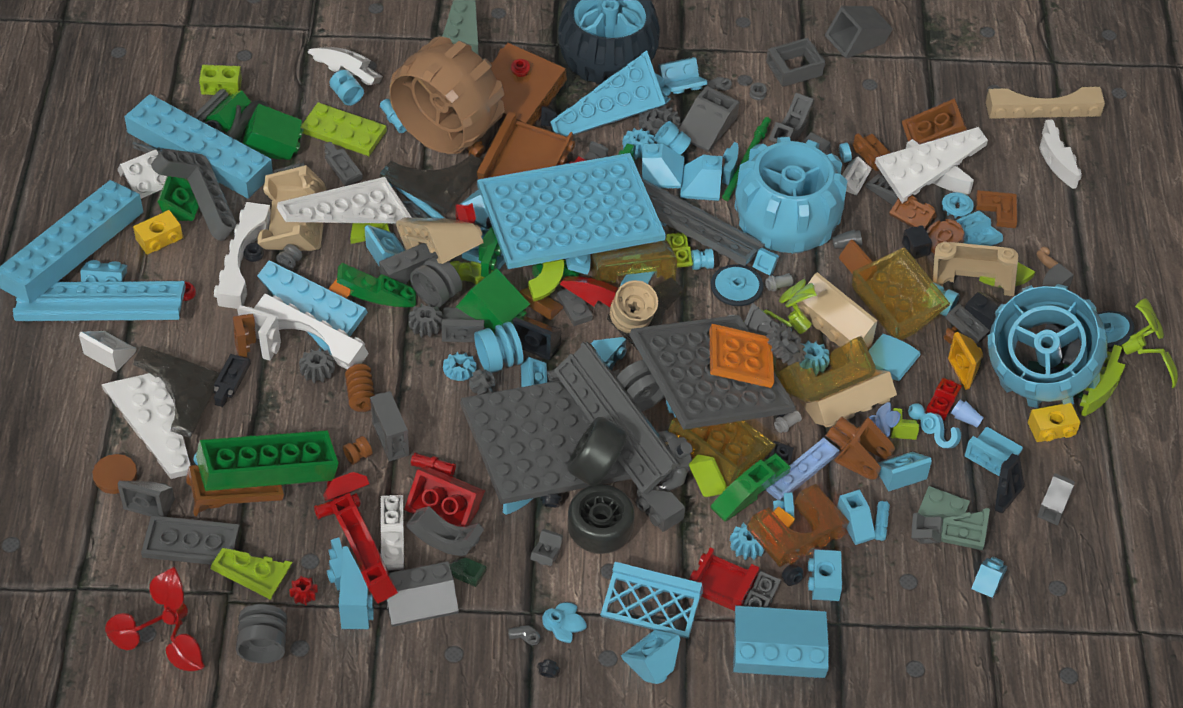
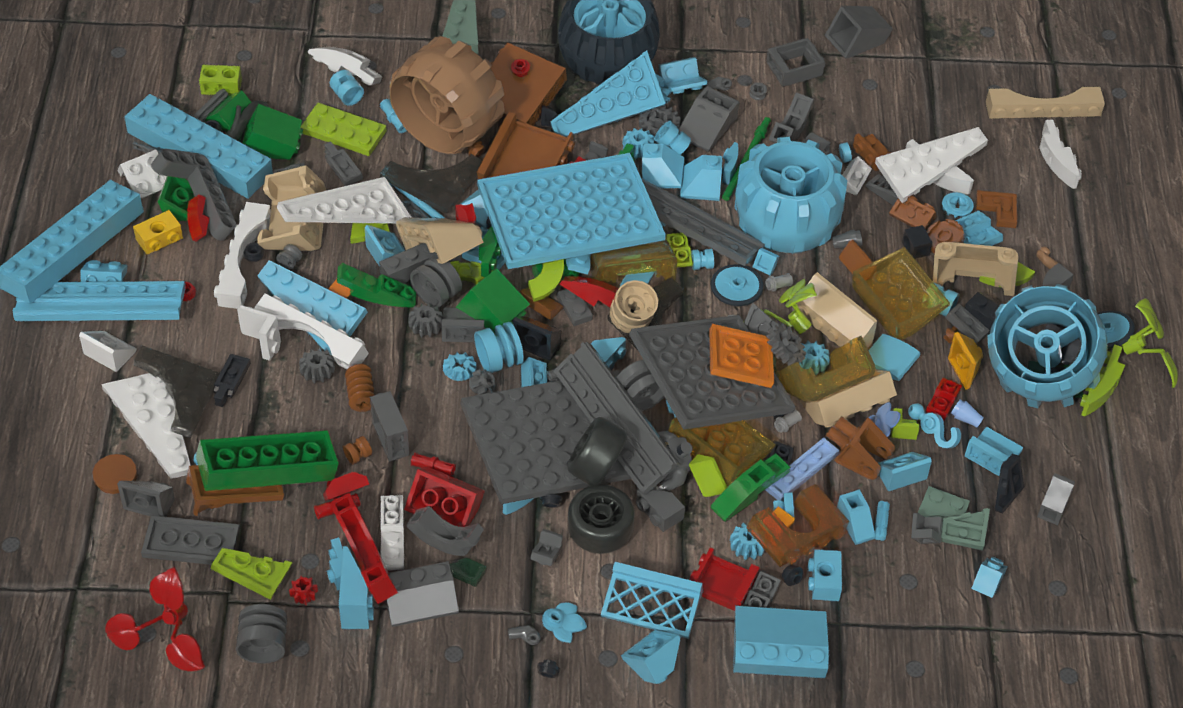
dark orange bracket [233,314,256,358] -> none
dark orange slope [902,98,968,144] -> none
yellow brick [1028,403,1081,442] -> none
none -> red slope [187,194,209,242]

